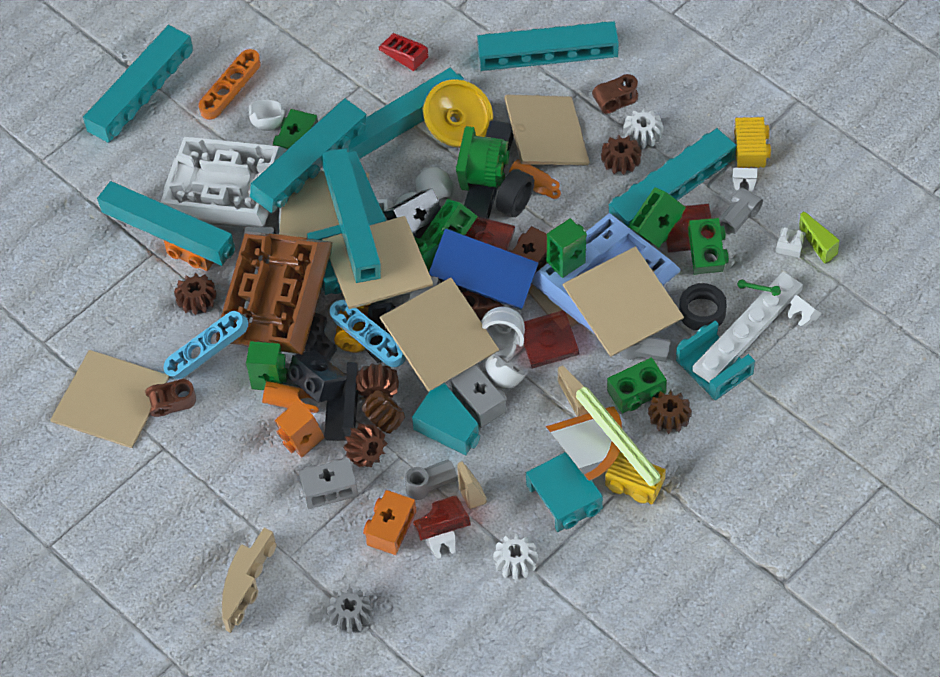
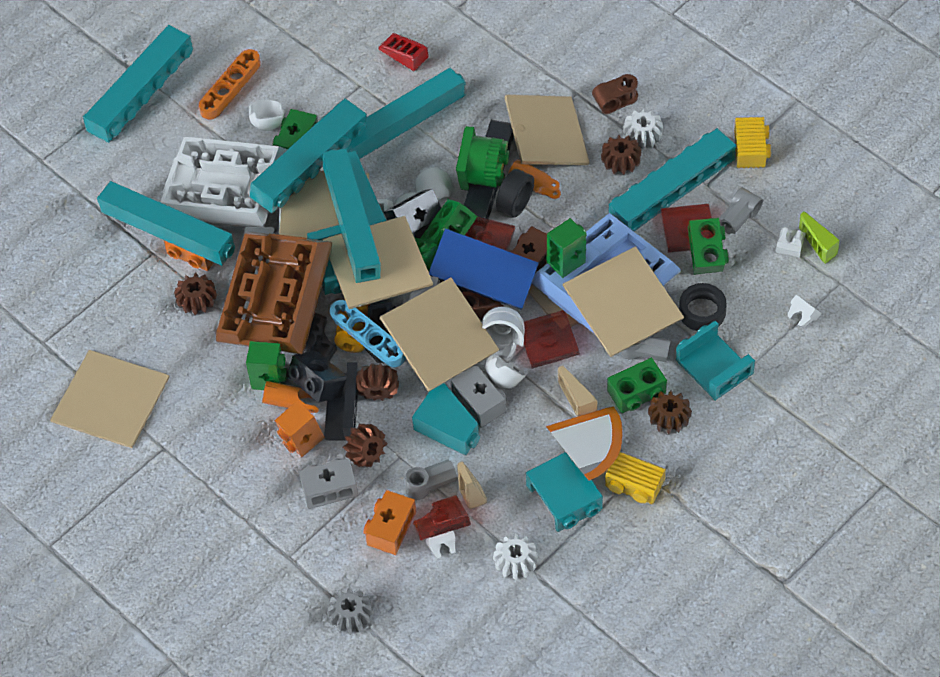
copper piece [145,379,196,417] -> none
medium azure beam [164,311,248,380] -> none
tan slope [222,528,276,633] -> none
reddish brown gear [362,390,405,434] -> none
yellow dish [423,79,493,148] -> none
teal brick [477,21,619,71] -> none
yellowish green axle [576,387,661,486] -> none
green brick [628,187,686,248] -> none
white plate [692,272,803,383] -> none
white tile [732,168,757,192] -> none
green hinge [737,279,781,296] -> none

